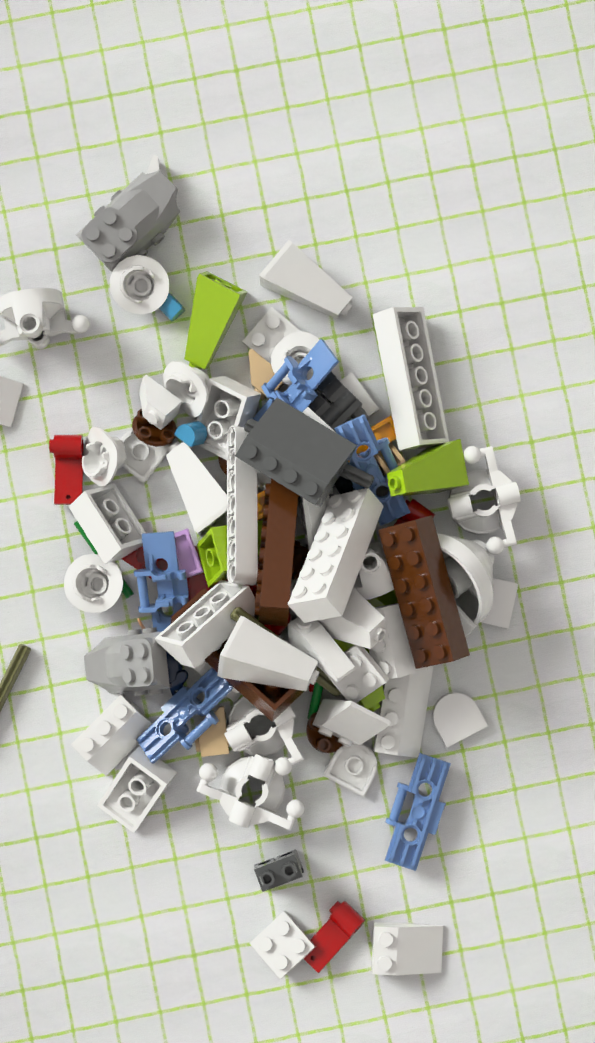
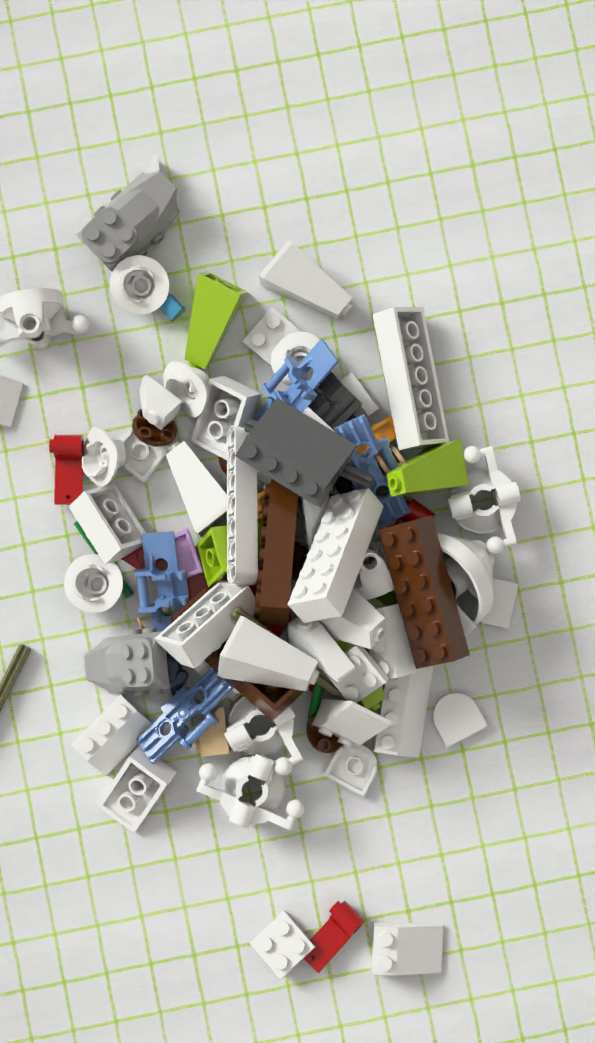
dark azure brick [174,421,207,447] -> none
tan slope [248,348,284,401] -> none
dark grey hips [254,849,304,892] -> none
medium blue piece [385,753,451,871] -> none

